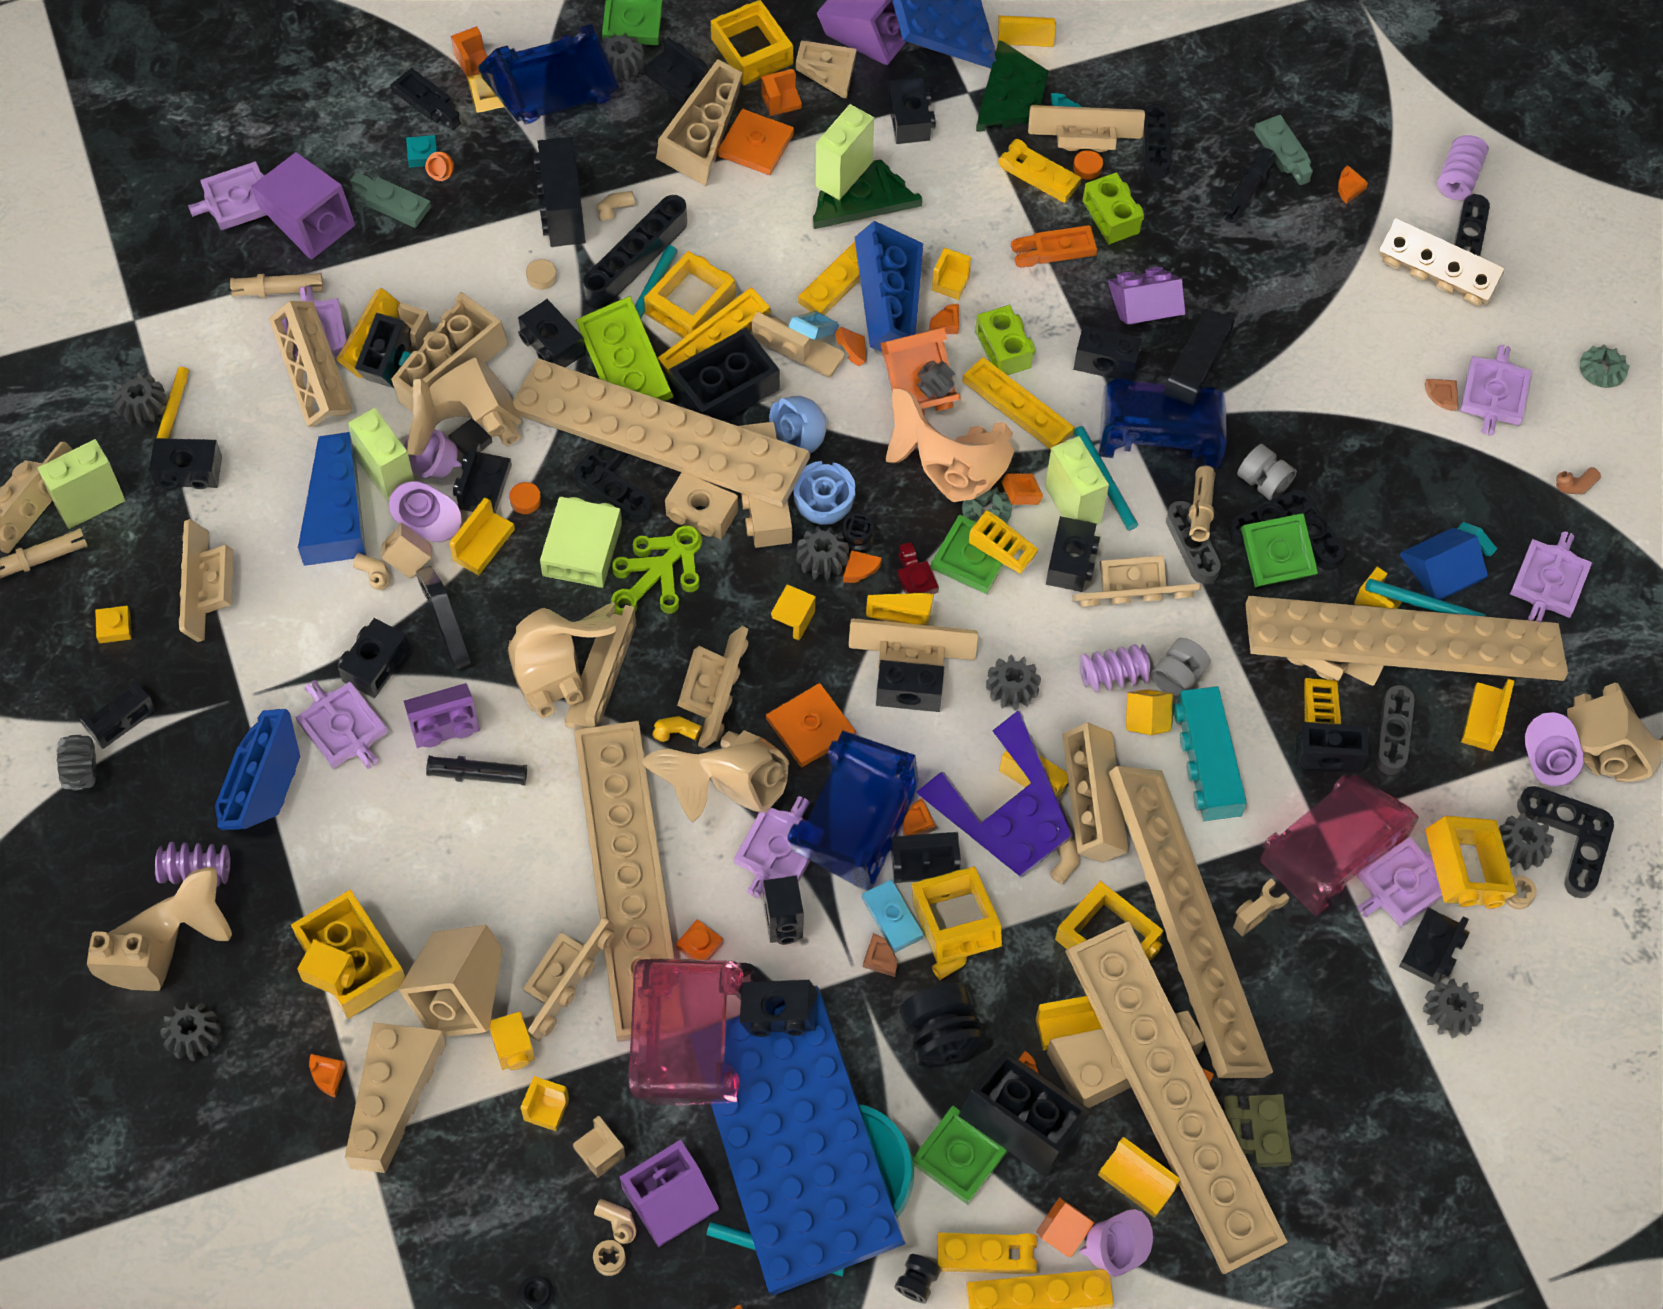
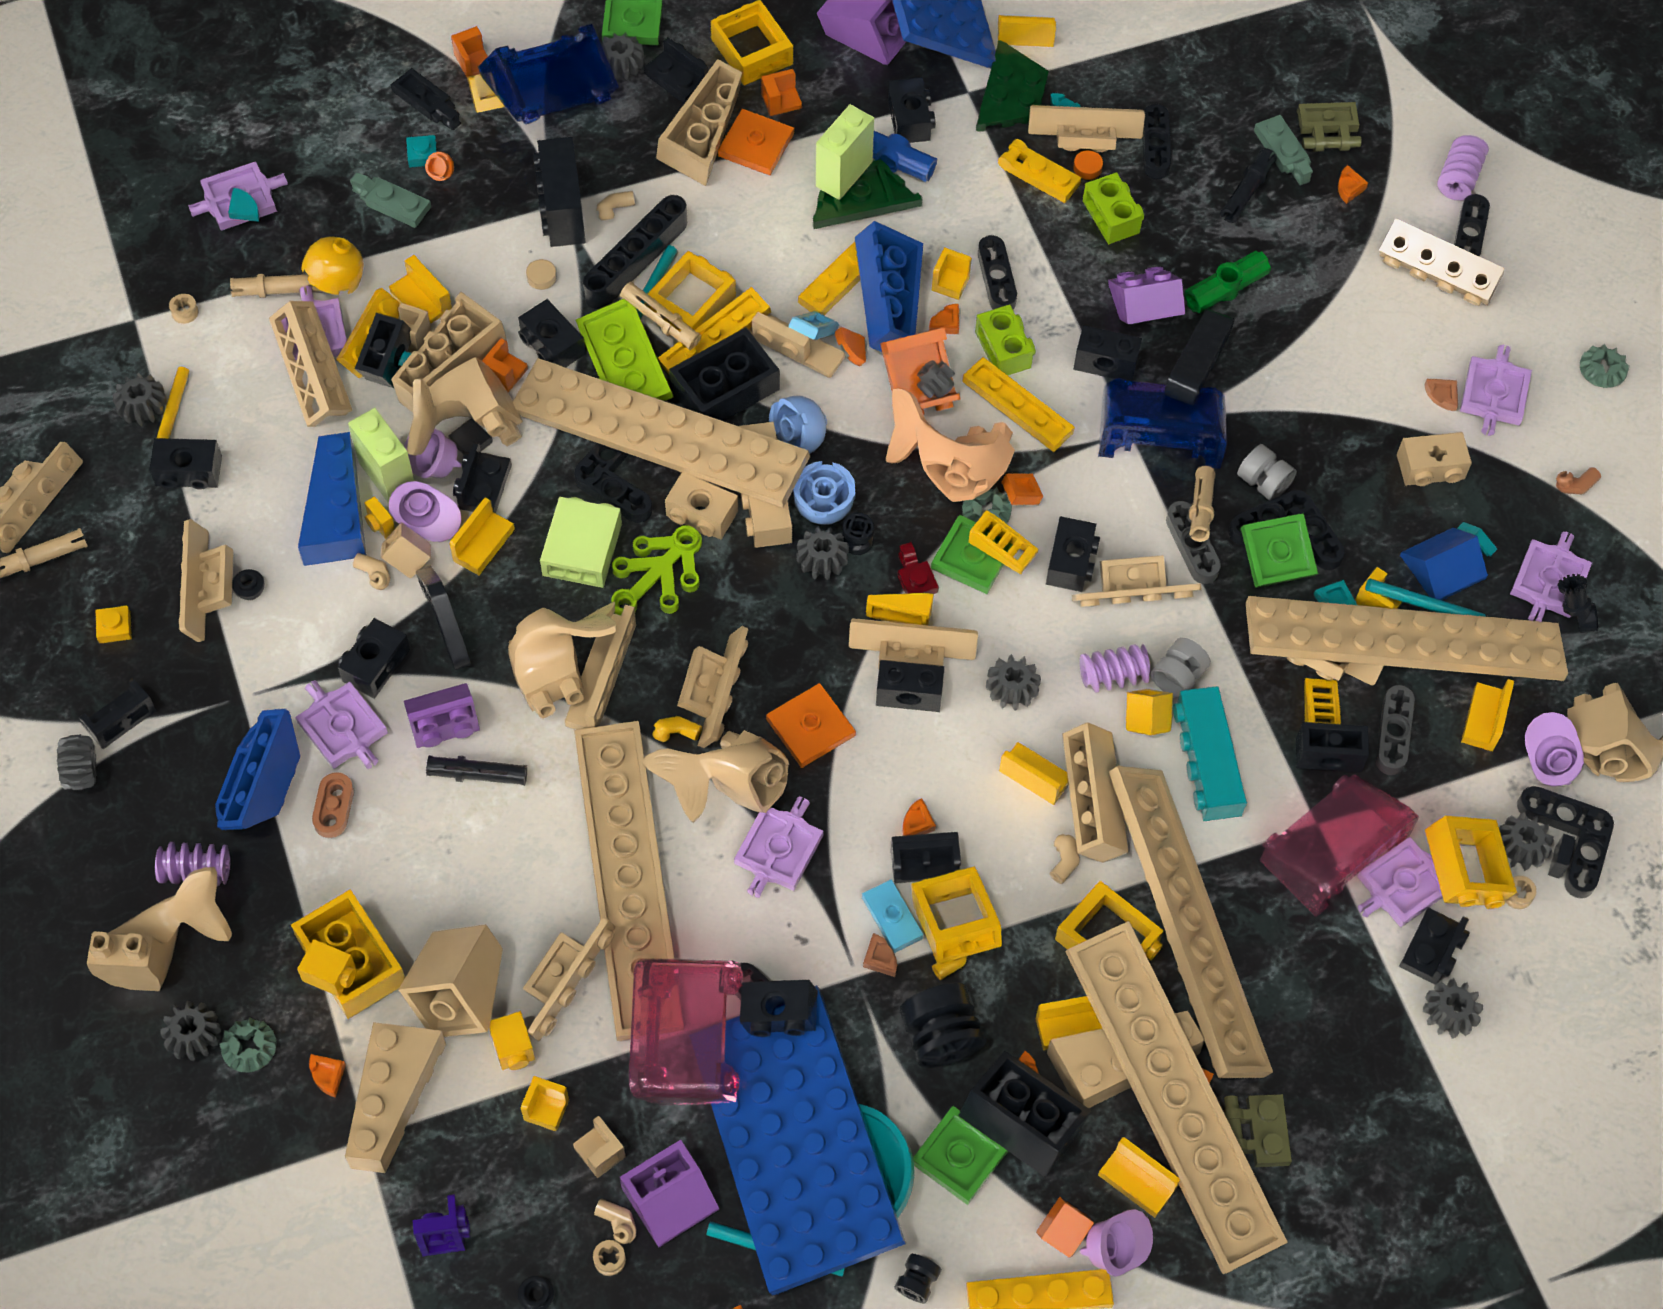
yellowish green brick [37,439,126,529] -> none
medium lavender slope [251,152,355,260] -> none
orange tile [509,482,541,514] -> none
orange plate [676,919,723,968] -> none
black brick [763,875,804,945] -> none
yellow panel [771,585,816,640] -> none
clear blue windscreen [788,730,919,891] -> none
tan wing [796,40,857,99] -> none
orange tile [843,550,882,583] -> none
dark purple wing [916,710,1074,876] -> none
yellow plate [937,1232,1037,1274] -> none
orange hinge [1011,225,1097,268] -> none
yellowish green brick [1045,436,1109,525] -> none
teal bar [1074,426,1138,531] -> none
tan plate [1233,878,1290,937] -> none
none -> tan bush [169,294,199,324]
none -> sand green gear [220,1017,277,1073]
none -> teal tile [228,188,259,222]
none -> black plate [232,569,265,600]
none -> yellow cylinder [301,237,364,295]
none -> nougat plate [312,772,354,838]
none -> yellow plate [364,496,395,539]
none -> yellow panel [389,255,452,324]
none -> dark purple bracket [413,1194,470,1256]
none -> orange panel [482,338,528,392]
none -> tan pin [620,281,701,350]
none -> blue piece [873,131,937,182]
none -> black beam [978,235,1017,309]
none -> green piece [1184,250,1271,313]
none -> olive plate [1297,102,1361,152]
none -> teal tile [1314,580,1357,605]
none -> tan brick [1397,432,1472,486]
none -> black tile [1548,834,1576,879]
none -> black connector [1557,574,1599,633]

